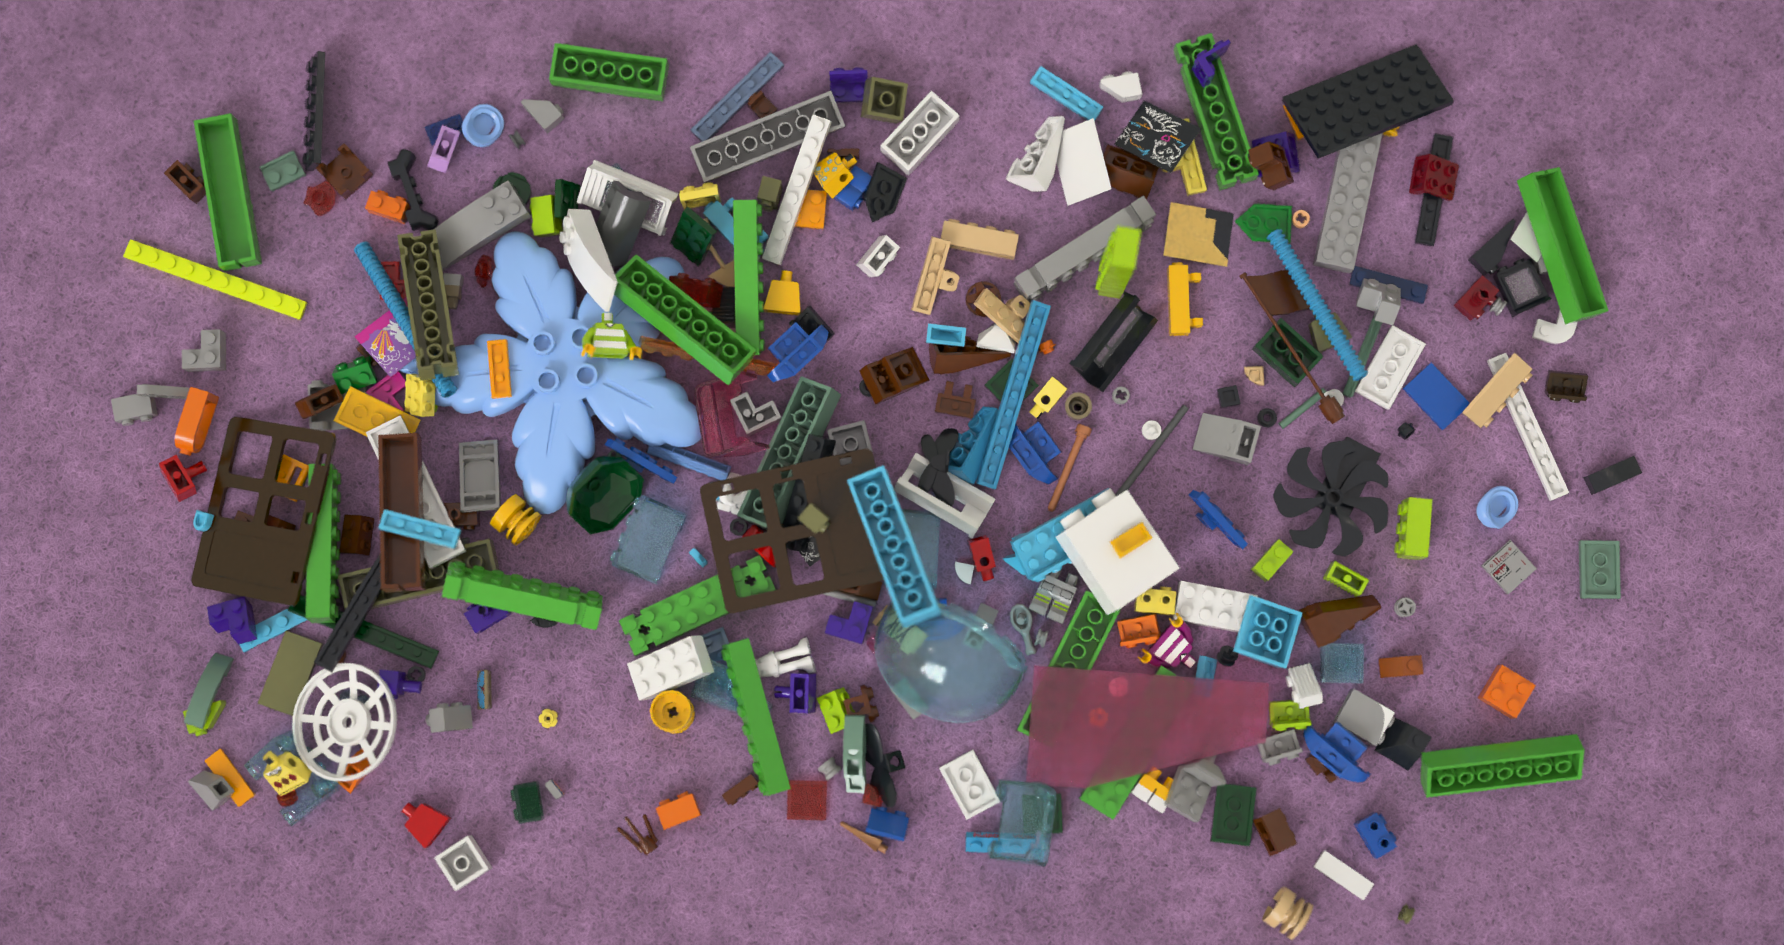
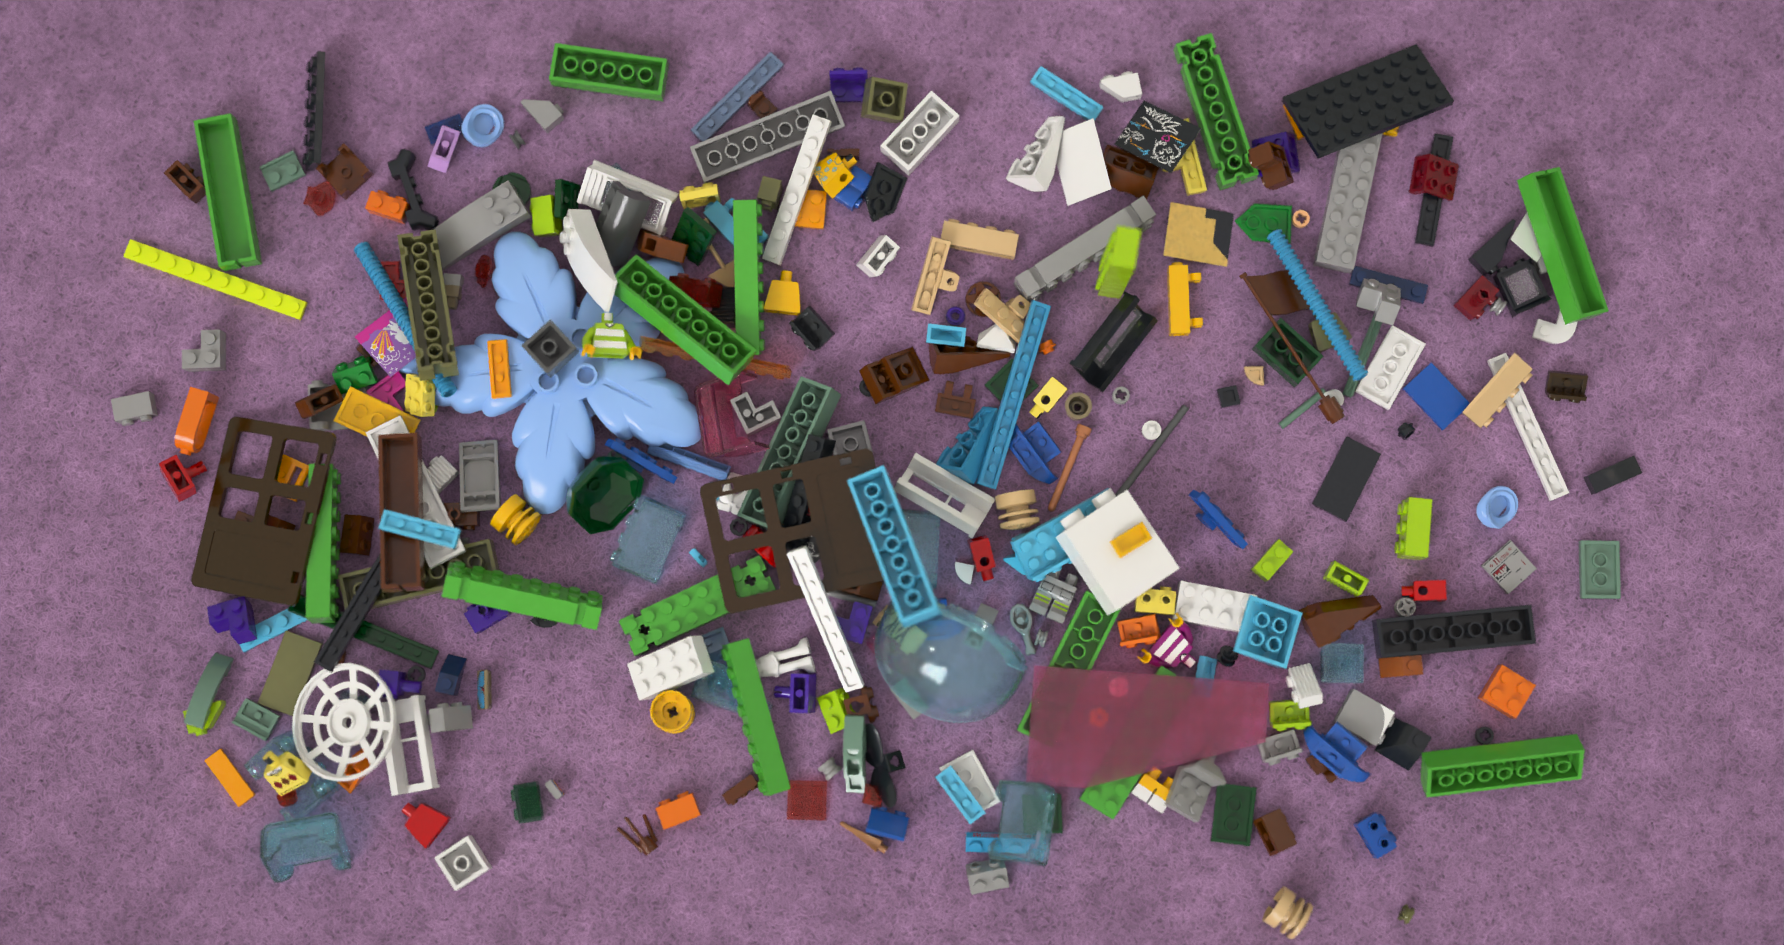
light grey beam [136,384,190,399] -> none
light grey slope [188,771,234,811] -> none
medium azure tile [193,510,214,532] -> none
light yellow plate [539,709,558,728] -> none
blue plate [767,322,828,383] -> none
olive brick [798,503,831,534] -> none
black piece [918,428,959,506] -> none
dark purple bracket [1192,39,1231,88] -> none
light grey slope [1192,413,1261,466] -> none
black plate [1257,408,1277,427] -> none
black piece [1273,440,1388,557] -> none
white tile [1313,850,1374,900] -> none
none -> sand green plate [232,698,281,741]
none -> clear light blue windscreen [260,812,352,883]
none -> white piece [378,695,440,796]
none -> white brick [427,455,460,494]
none -> dark blue slope [435,654,467,696]
none -> dark grey brick [521,319,580,378]
none -> dark orange slope [636,229,688,263]
none -> white plate [787,545,865,693]
none -> medium azure plate [935,765,986,824]
none -> dark purple plate [946,307,965,326]
none -> light grey bracket [965,857,1009,895]
none -> tan wheel [995,489,1040,530]
none -> black brick [1372,605,1536,659]
none -> red torso [1401,580,1447,602]
none -> black bush [1475,727,1494,744]

